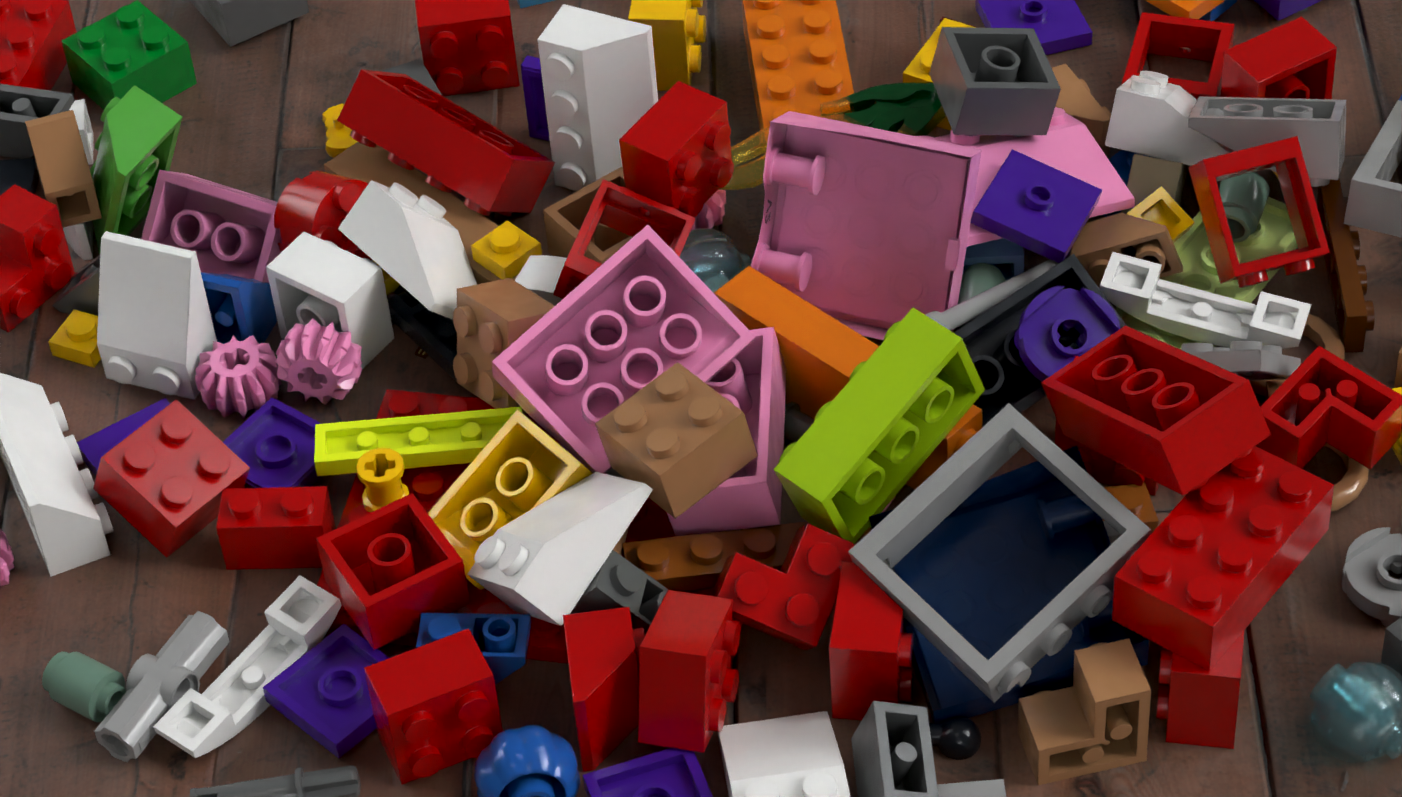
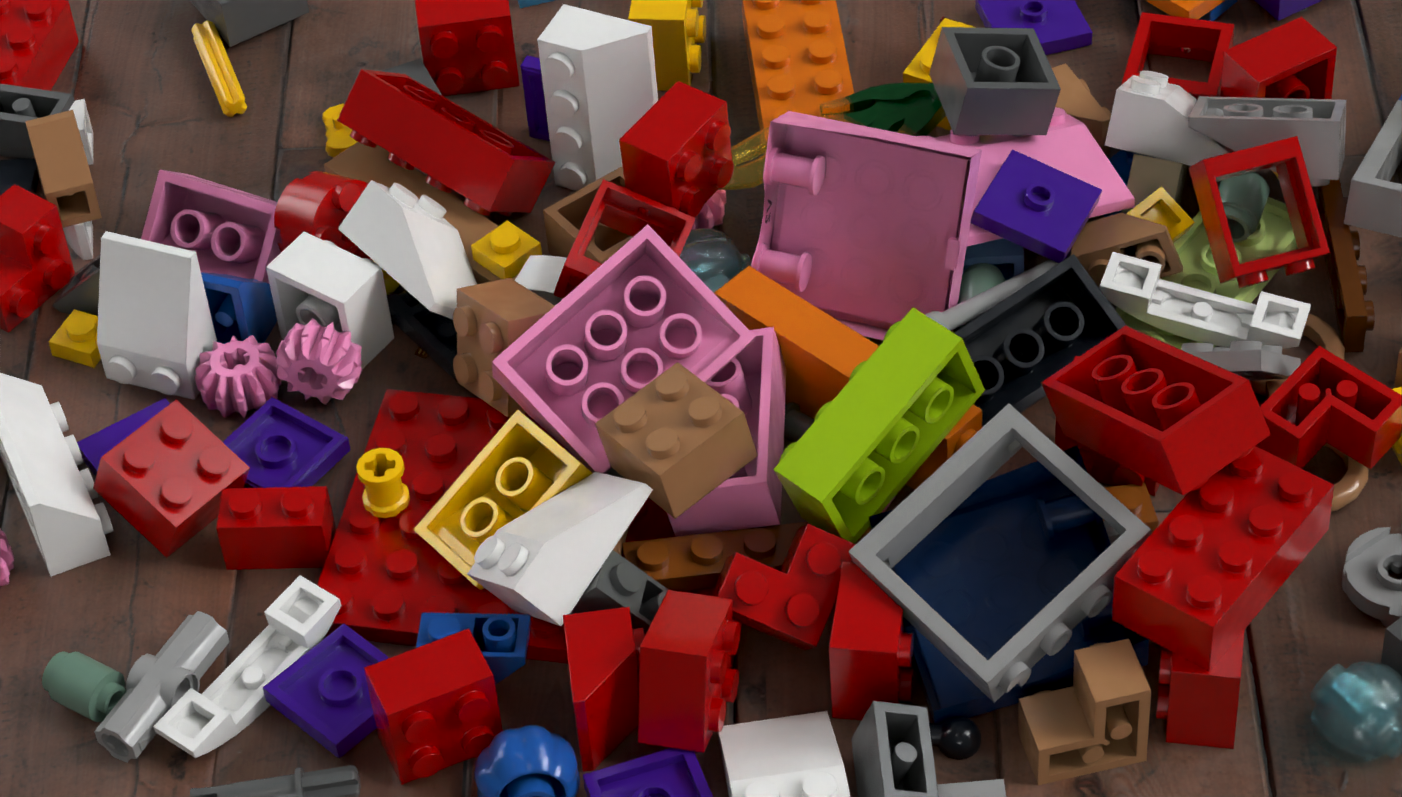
green brick [61,0,197,110] -> none
bright green slope [90,85,182,254] -> none
neon yellow plate [314,407,523,476] -> none
red brick [316,493,470,650] -> none
dark purple plate [1014,286,1121,382] -> none
none -> yellow axle [191,20,247,117]

